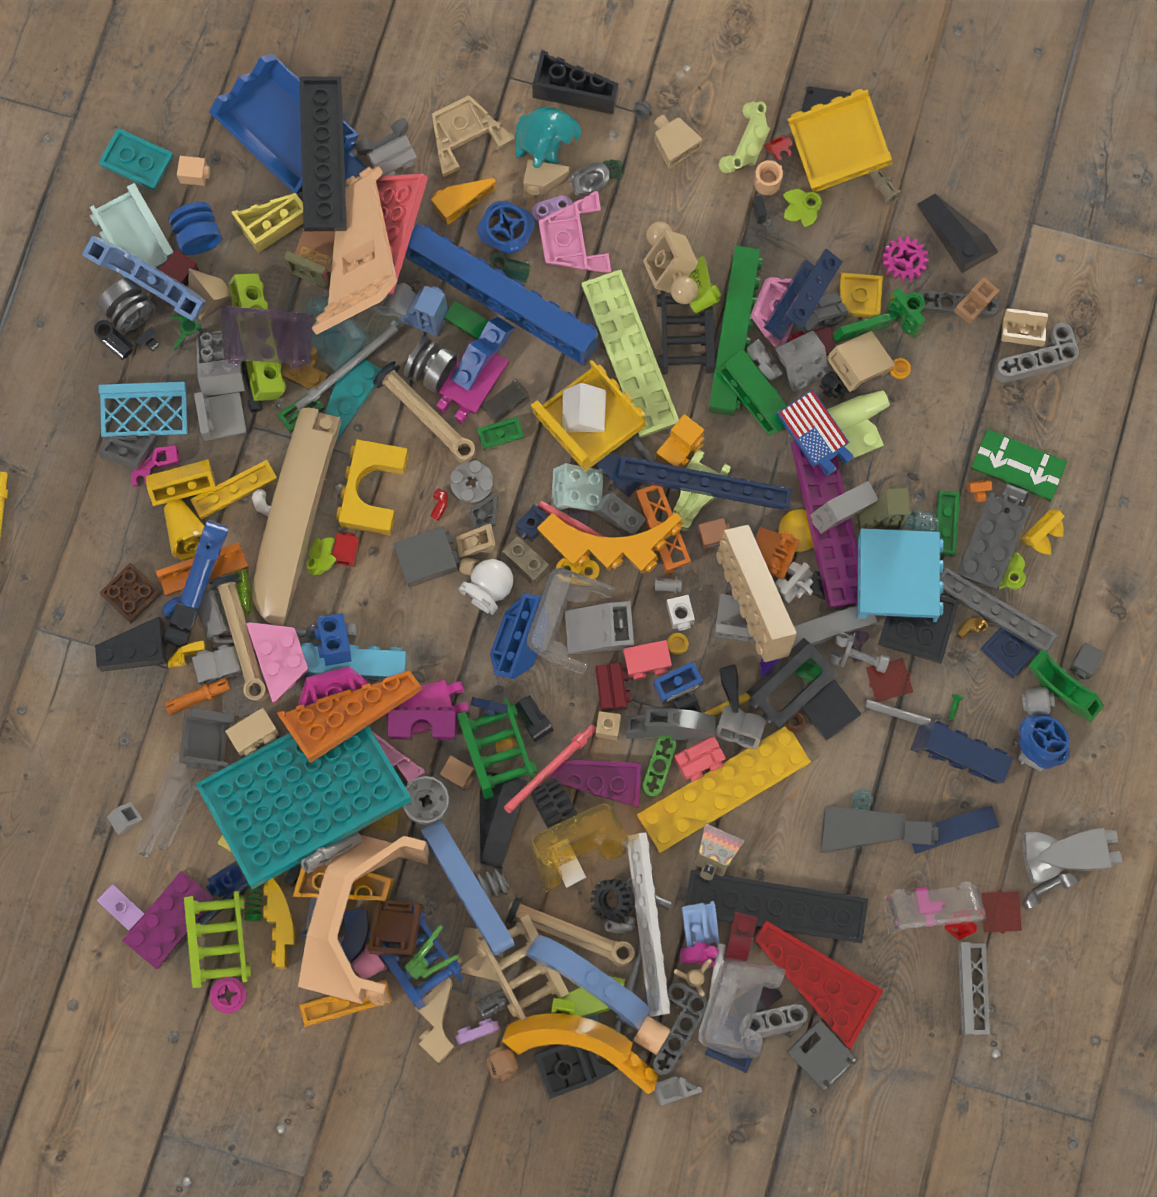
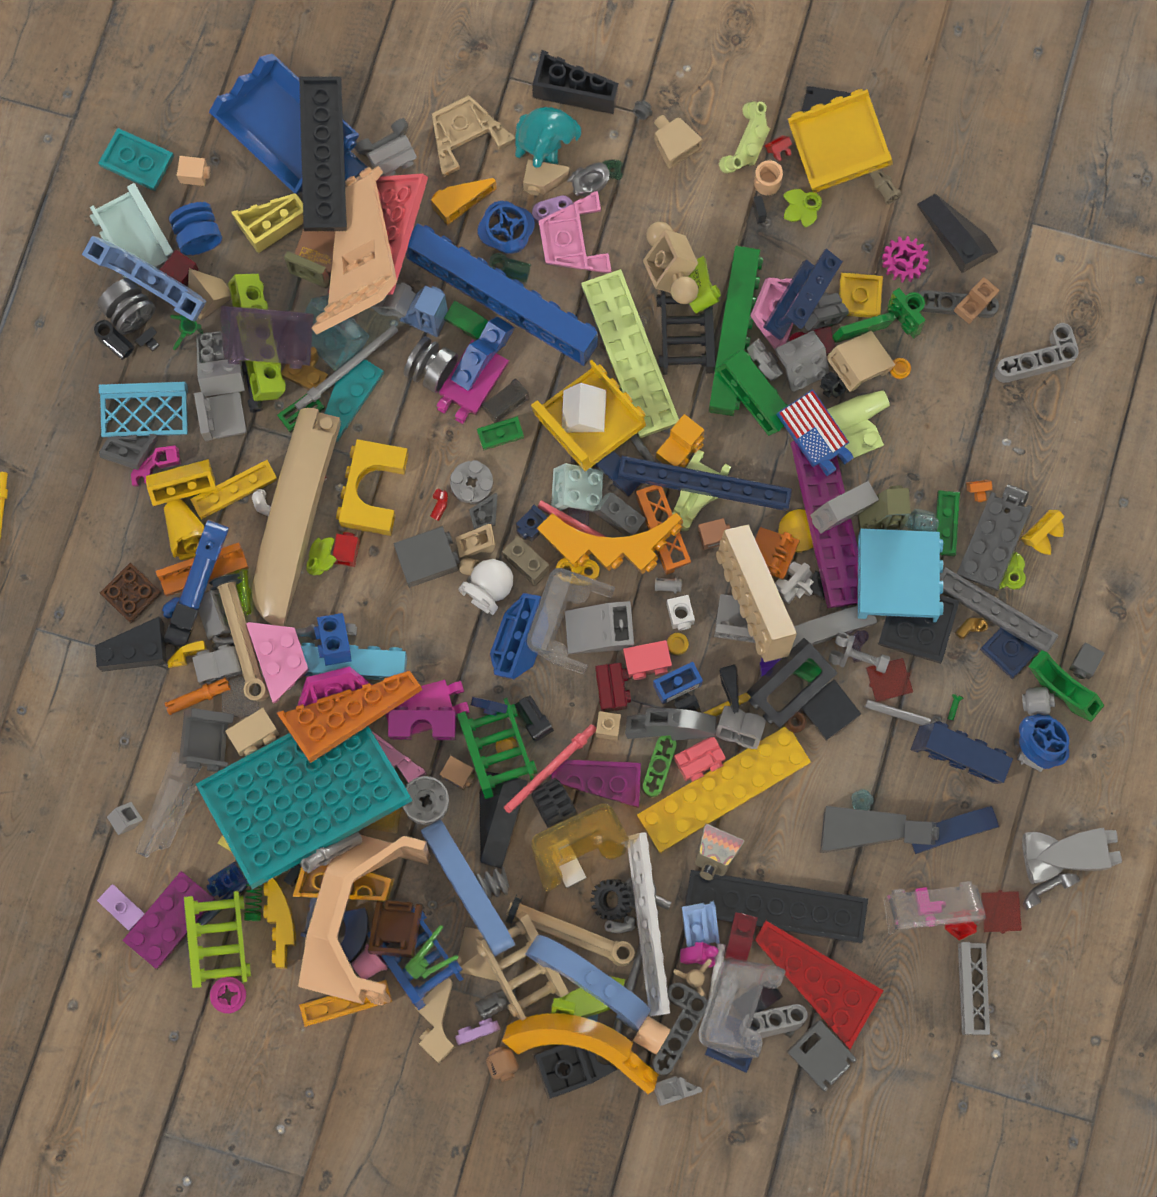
tan piece [373,361,475,464] -> none
green tile [971,429,1067,502] -> none
tan bracket [1001,308,1048,347] -> none

